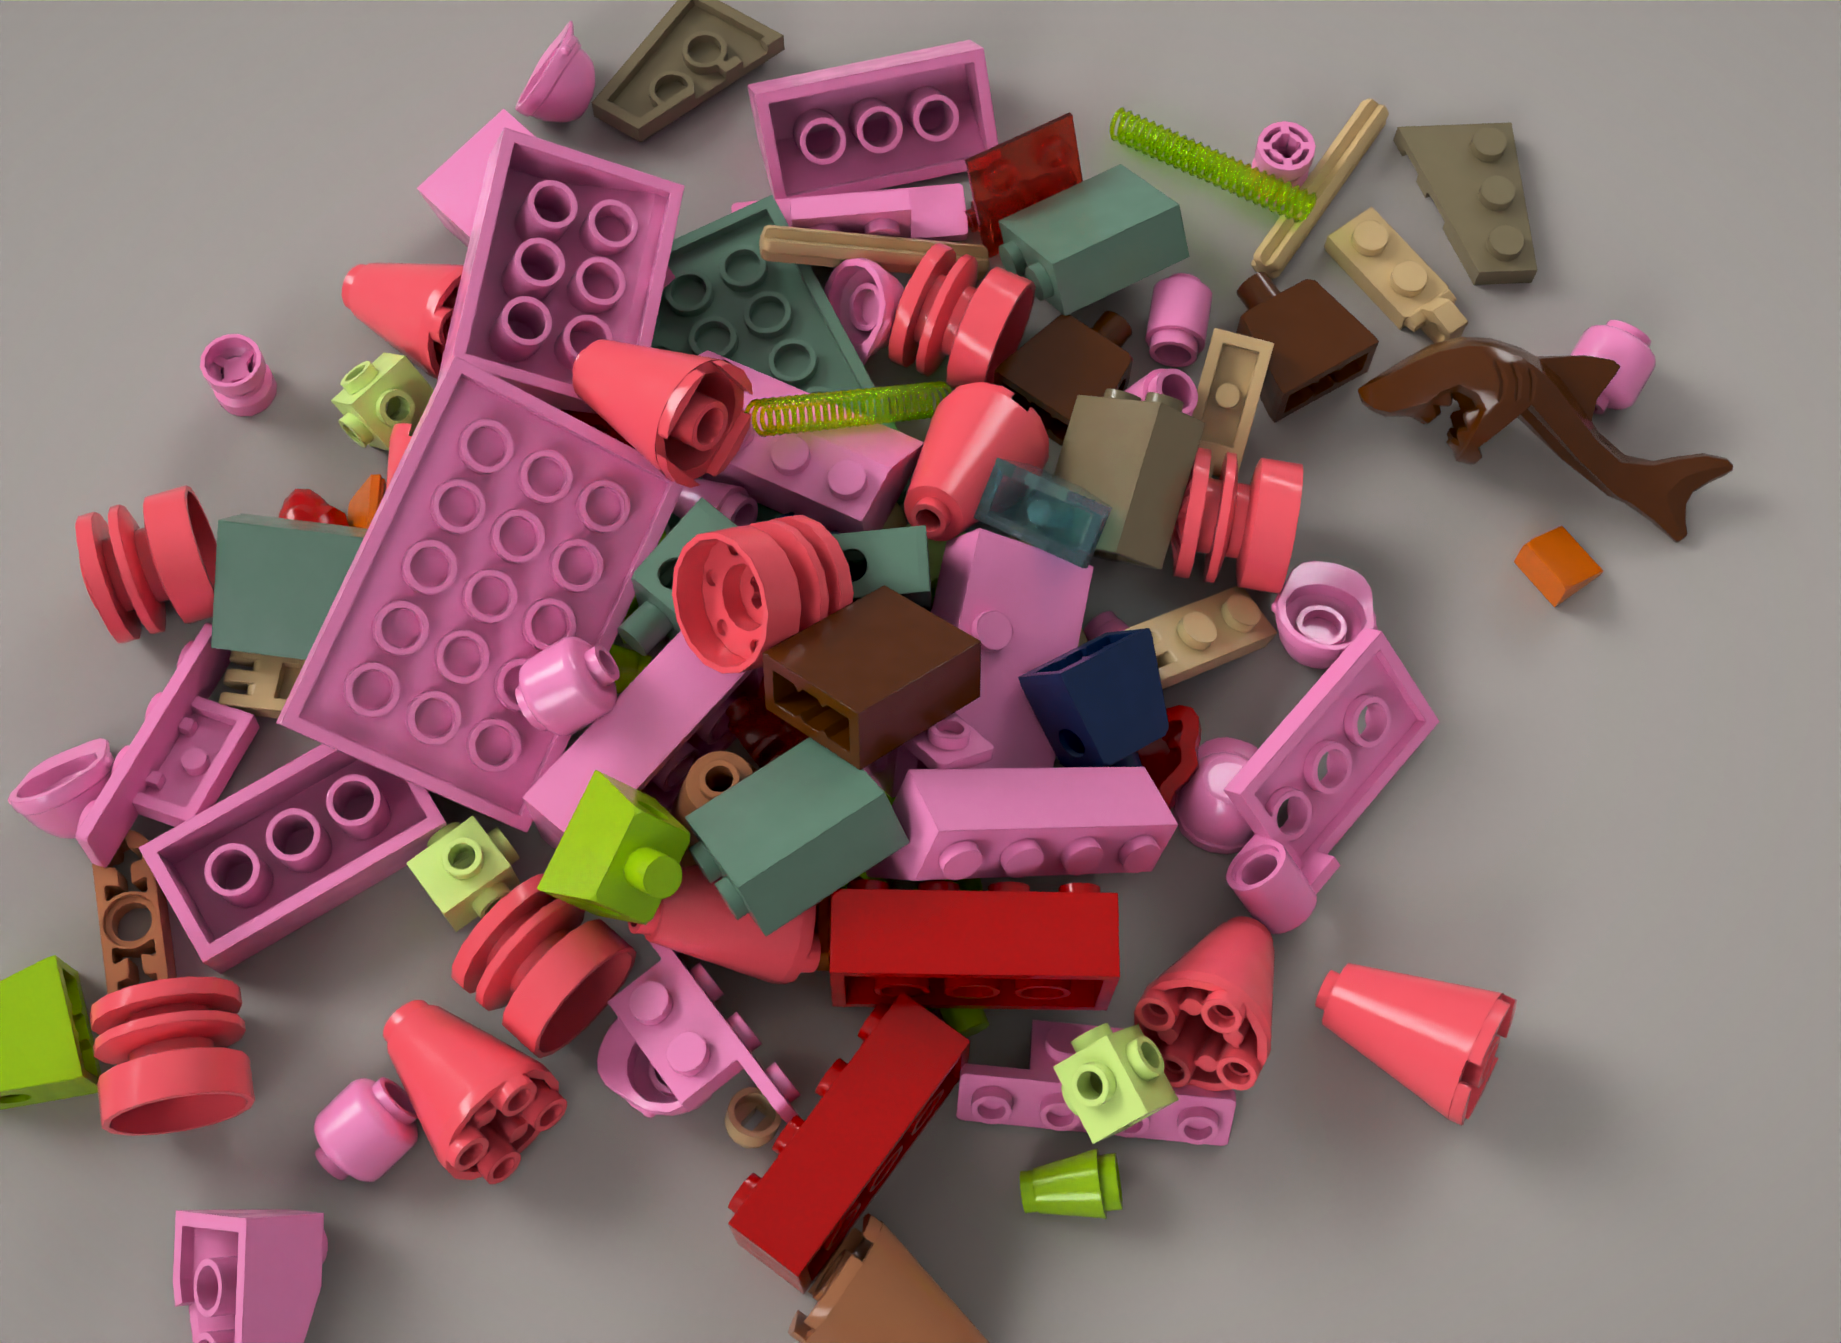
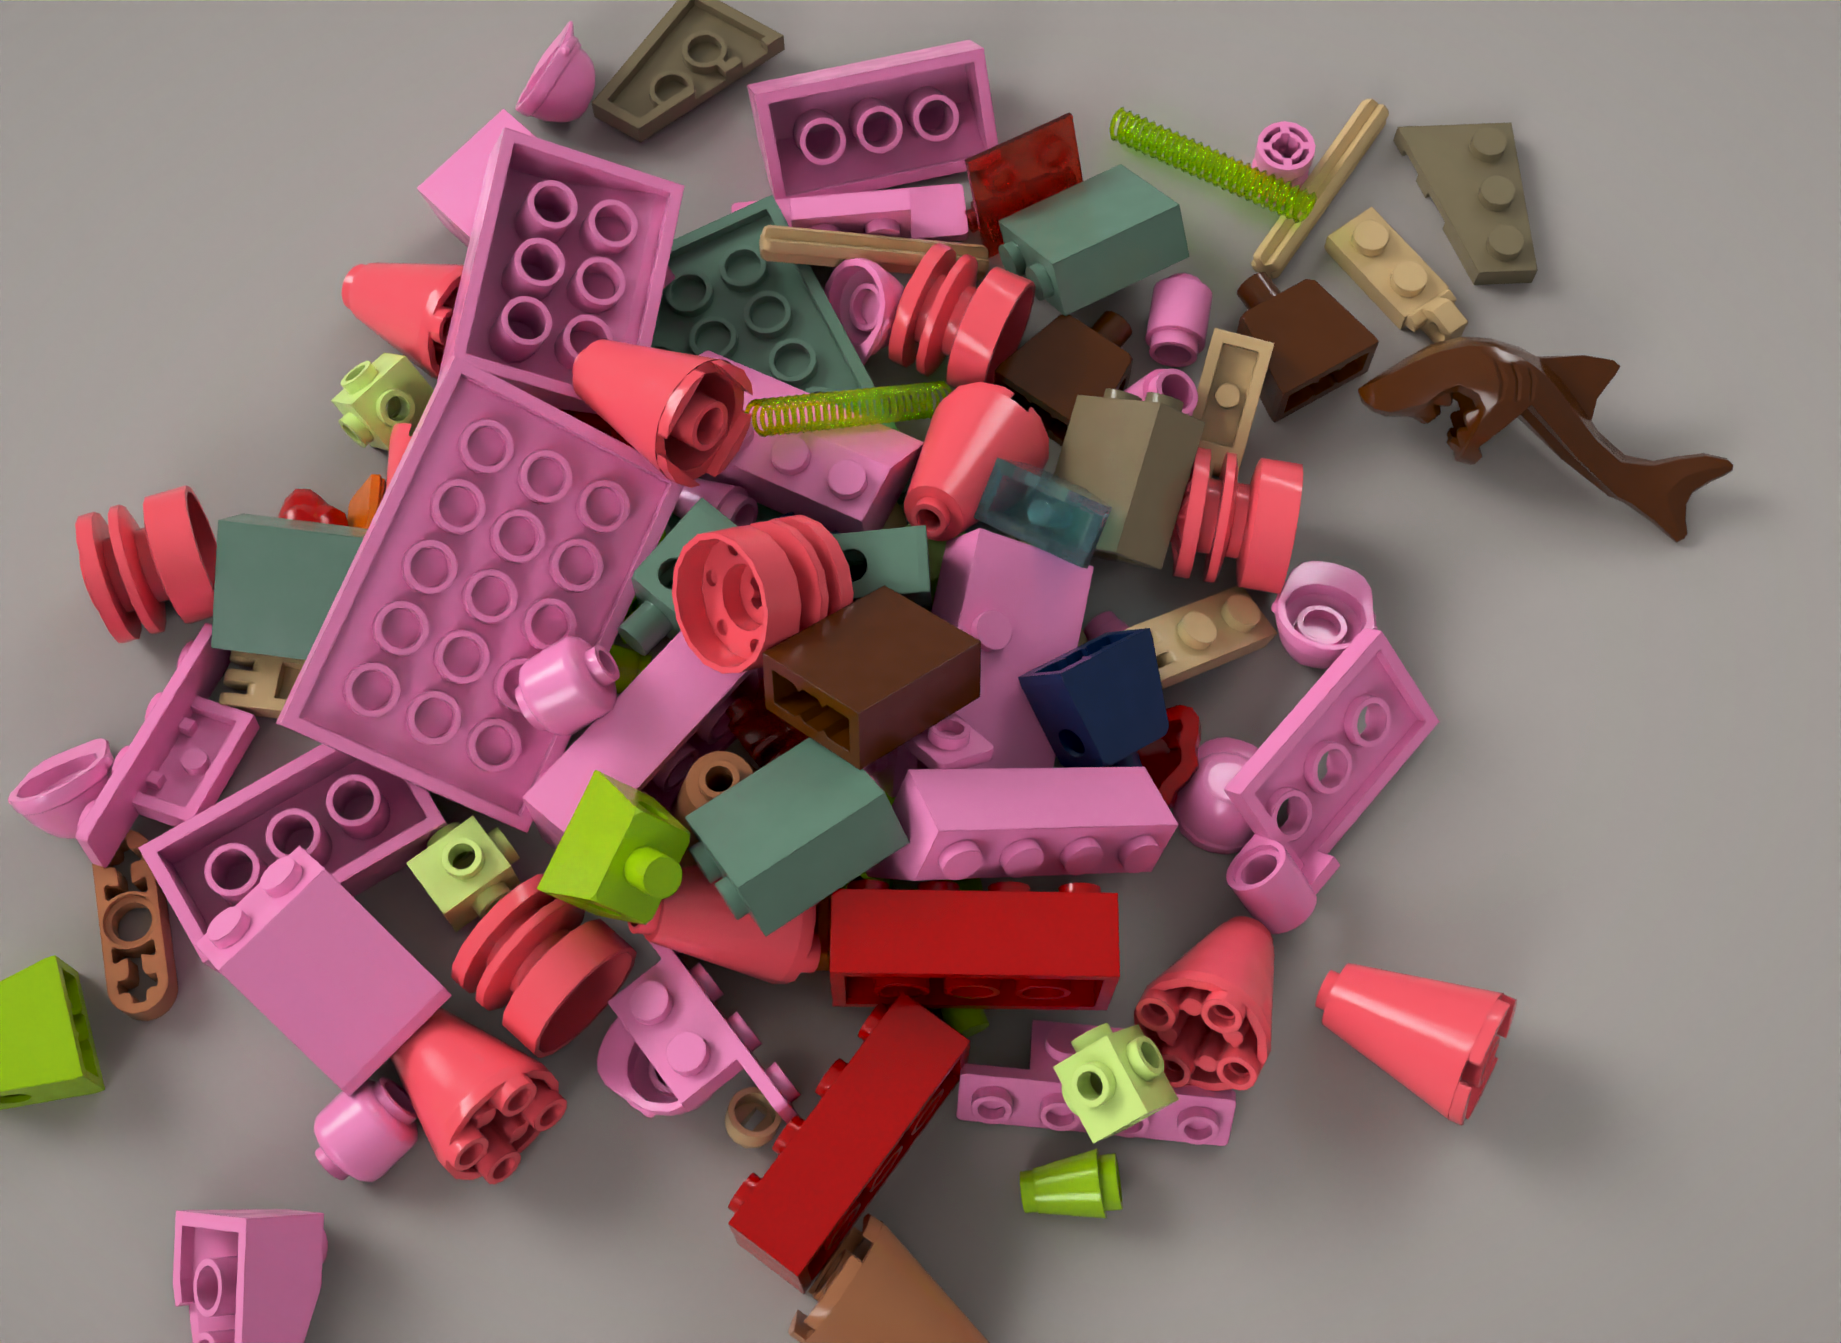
coral wheel [90,976,255,1136] -> none
bright pink wheel [200,334,277,417] -> none
orange slope [1514,526,1603,607] -> none
bright pink head [1570,320,1656,414] -> none
none -> bright pink slope [195,845,452,1097]

